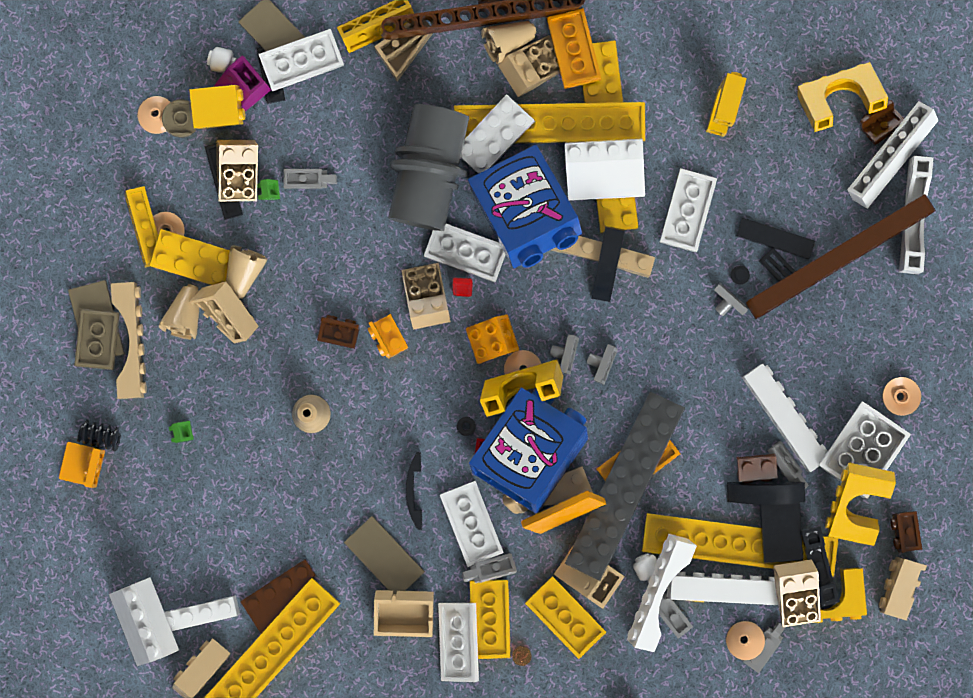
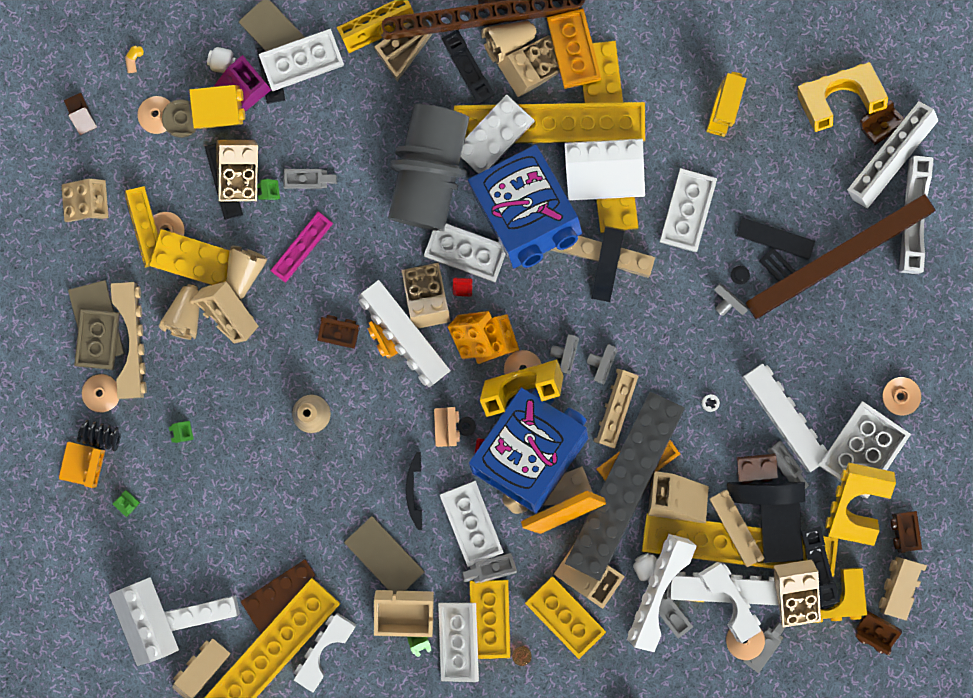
none -> tan bracket [62,179,108,222]
none -> slope [64,93,98,136]
none -> light nougat dish [82,374,119,412]
none -> bright green tile [113,490,140,517]
none -> arm [125,45,144,73]
none -> dark pink tile [270,212,333,283]
none -> white arch [293,613,356,692]
none -> white brick [358,280,450,387]
none -> tile [407,637,431,657]
none -> light nougat bracket [434,407,460,447]
none -> black slope [441,30,495,104]
none -> light orange bracket [448,311,494,359]
none -> tan hinge [593,369,638,448]
none -> tan slope [648,471,709,523]
none -> white arch [697,562,761,643]
none -> white bush [702,395,720,412]
none -> tan hinge [709,490,765,567]
none -> reddish brown bracket [855,611,902,656]

